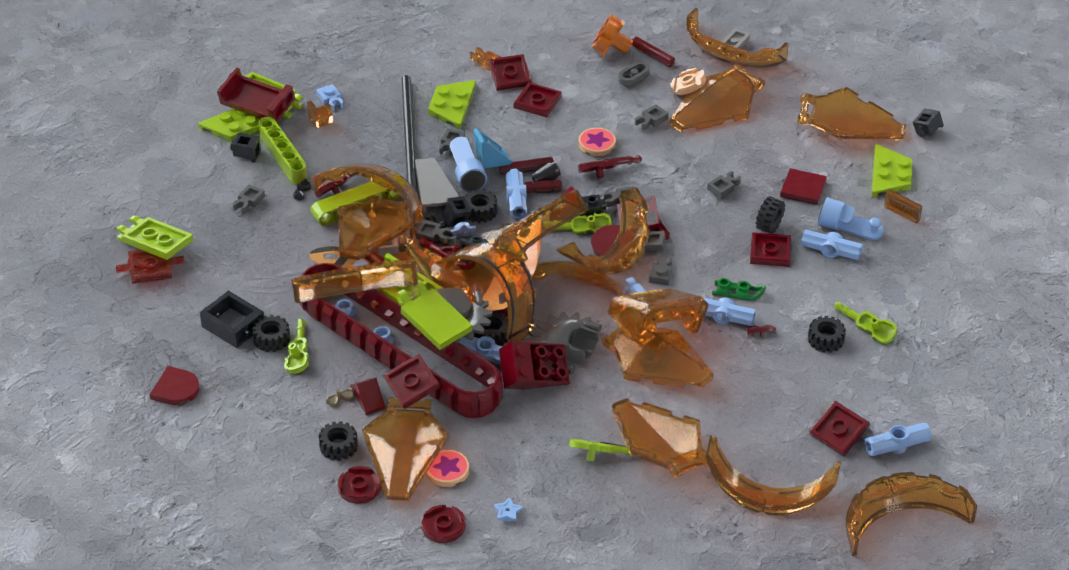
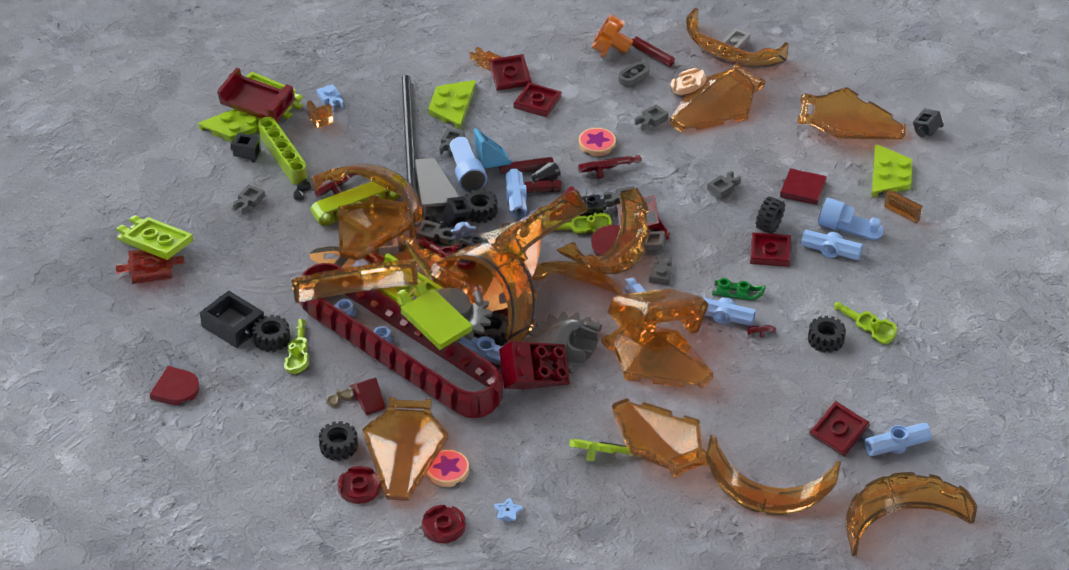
dark red plate [383,354,441,409] -> none

